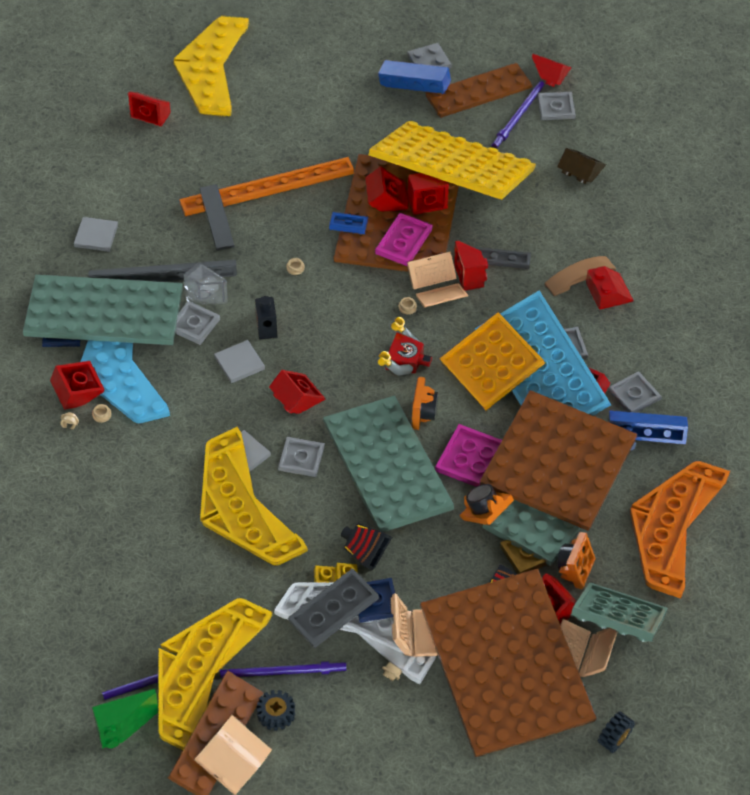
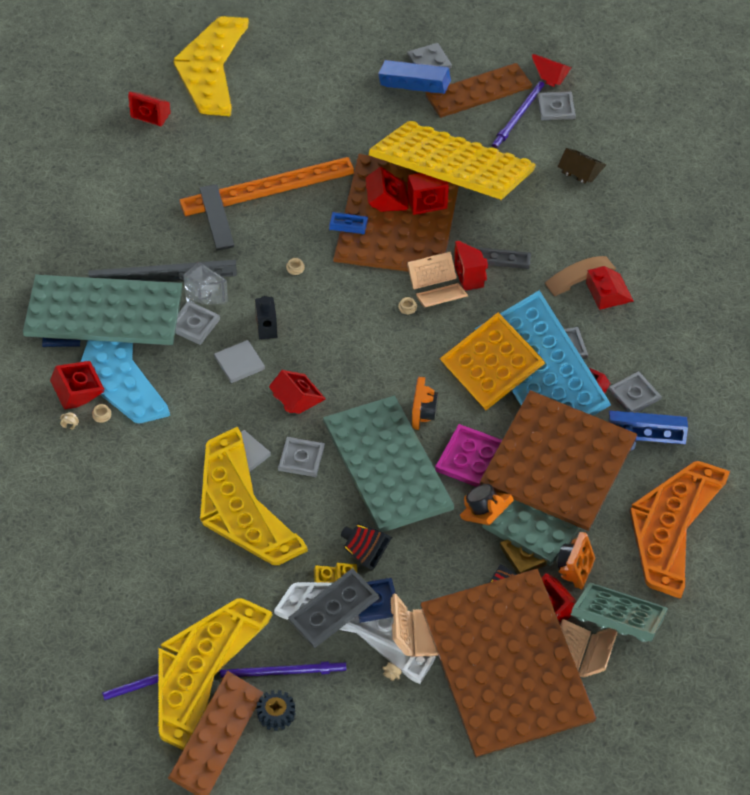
light grey tile [74,217,118,252] -> none
green slope [92,689,159,749] -> none
light nougat piece [194,715,272,795] -> none
dark pink plate [375,213,432,266] -> none
torso [378,317,432,376] -> none
black wheel [598,711,635,753] -> none

